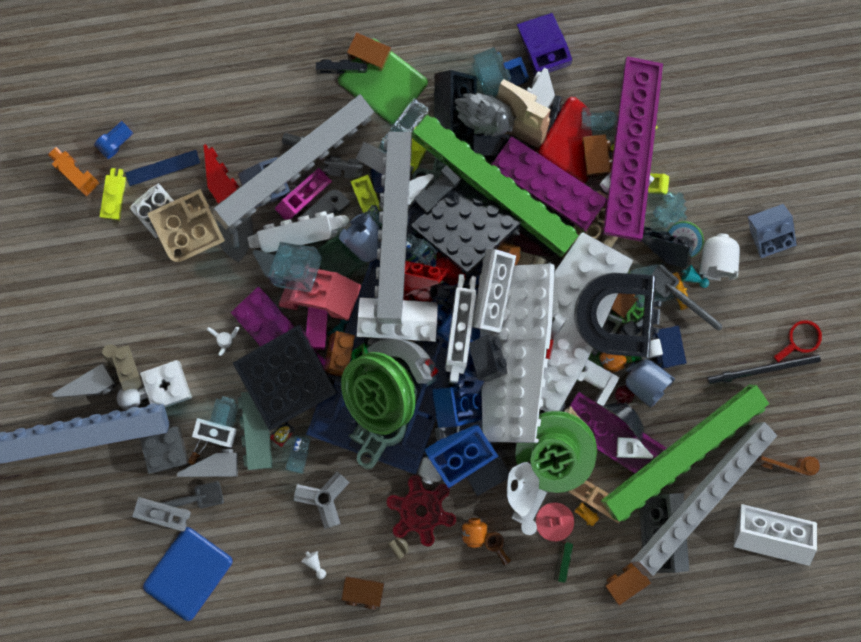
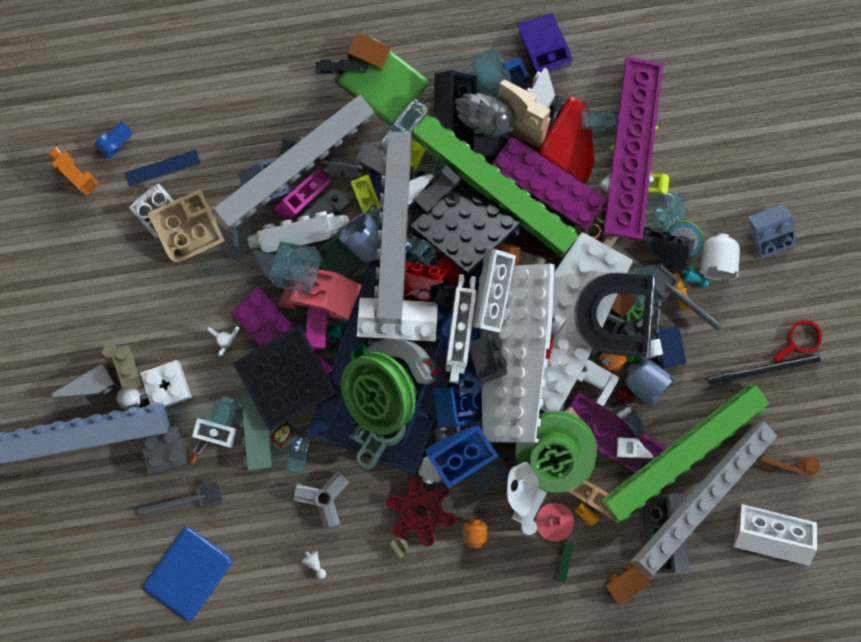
neon yellow hinge [100,168,126,221] -> none
light grey plate [132,497,191,531] -> none
light grey slope [177,449,238,477] -> none
red slope [203,144,239,204] -> none
dark orange brick [324,331,355,377] -> none
reddish brown brick [341,576,384,610] -> none
reddish brown bar [484,531,511,566] -> none
dark orange brick [582,135,612,177] -> none

